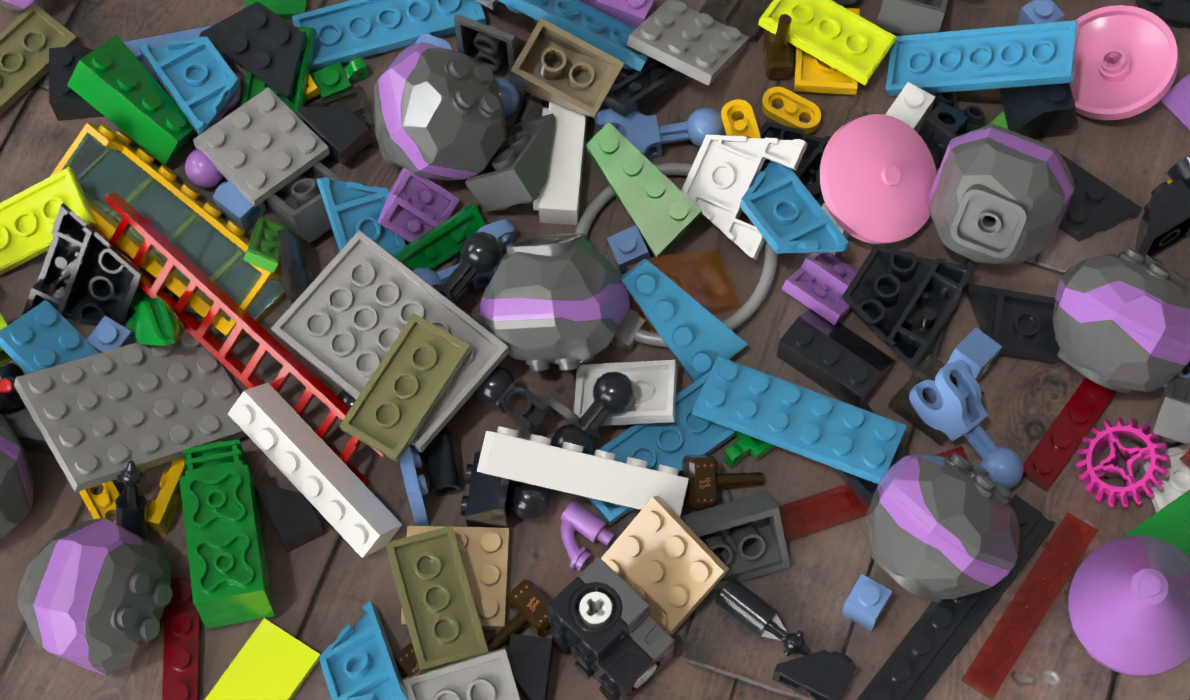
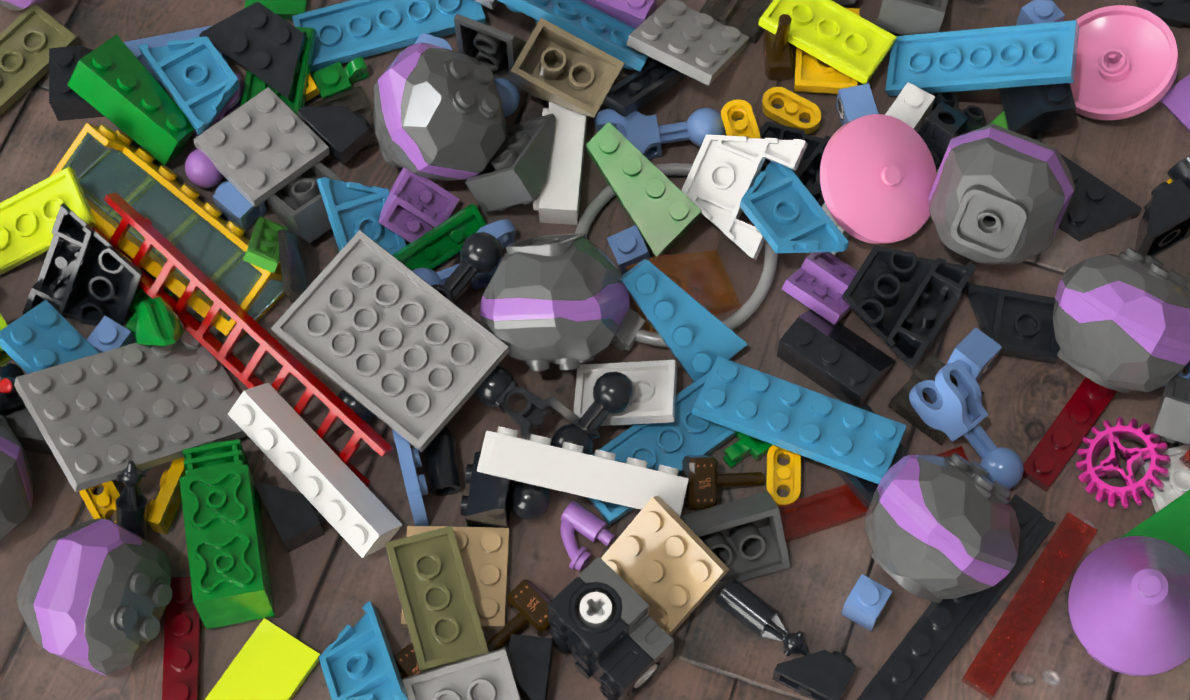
olive plate [339,313,472,463] -> none
none -> yellow plate [766,445,801,509]
none -> medium blue brick [836,83,879,126]

